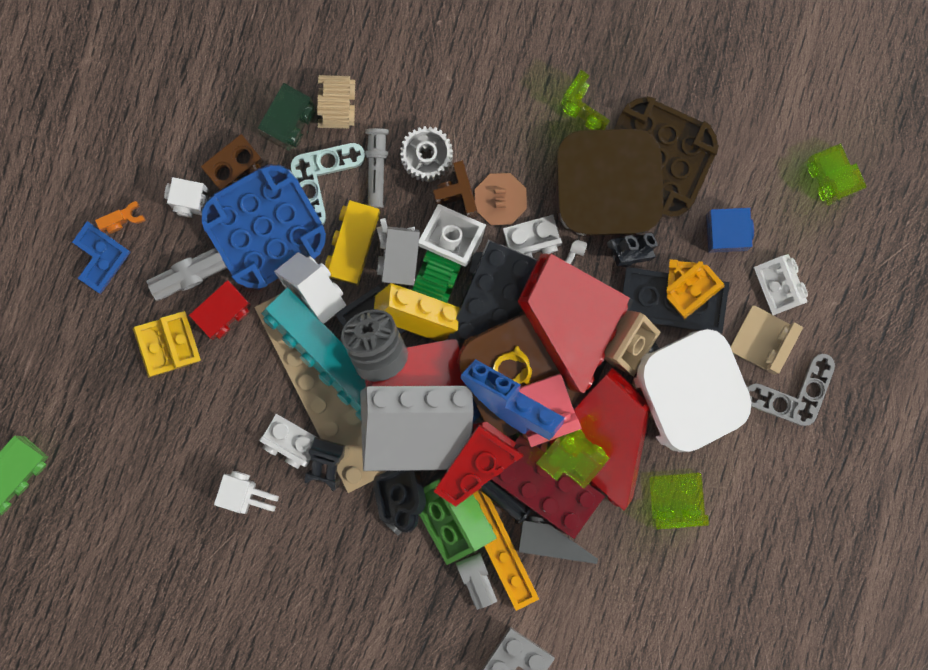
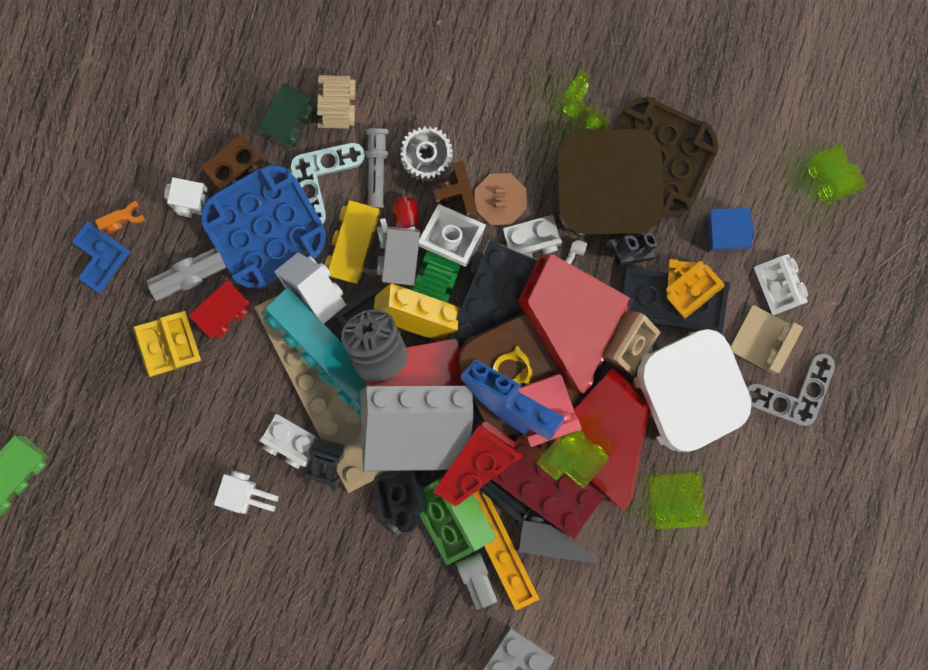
none -> red brick [391,196,421,231]

